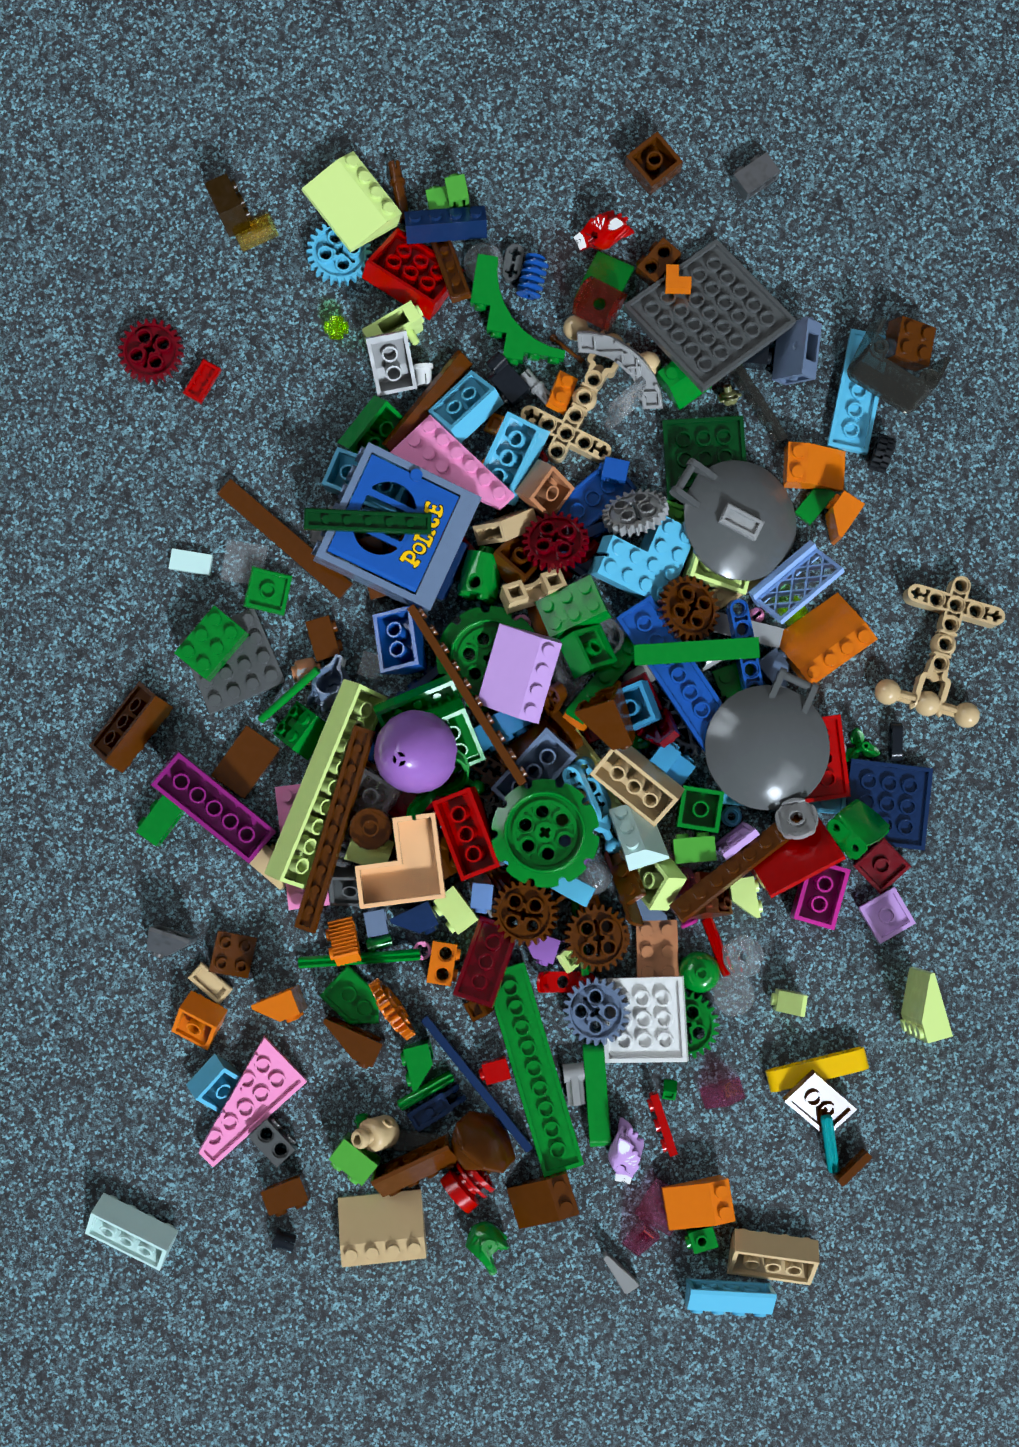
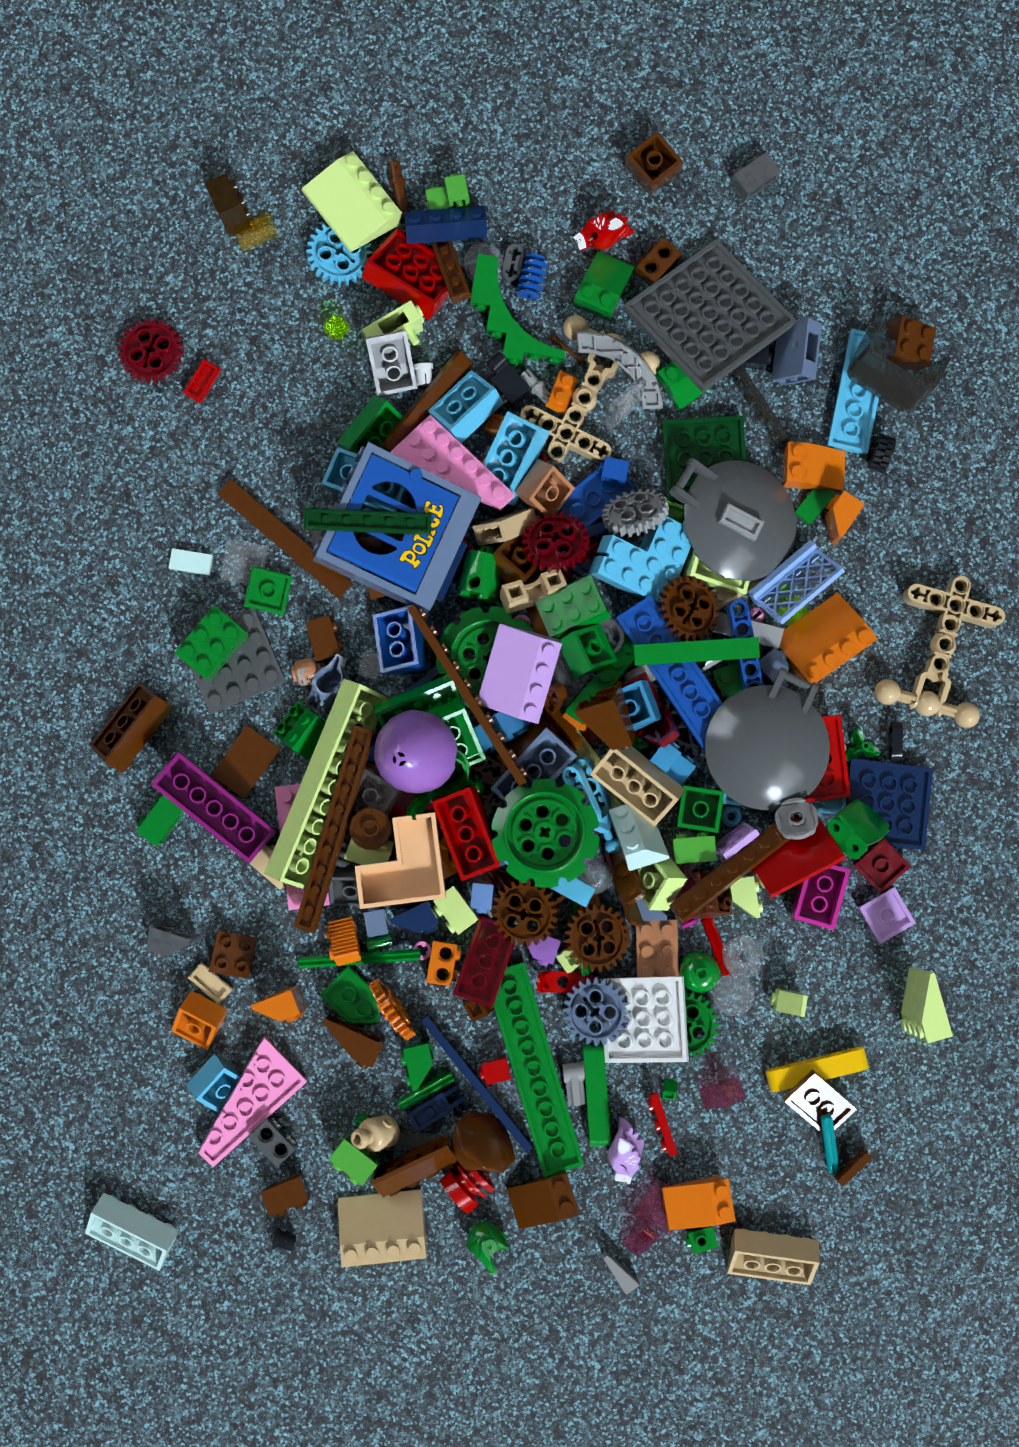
green piece [258,666,321,723] -> none
clear red hose [572,276,628,333] -> none
orange piece [665,264,692,294] -> none
medium azure slope [685,1278,777,1317] -> none
olive plant [717,384,742,406] -> none

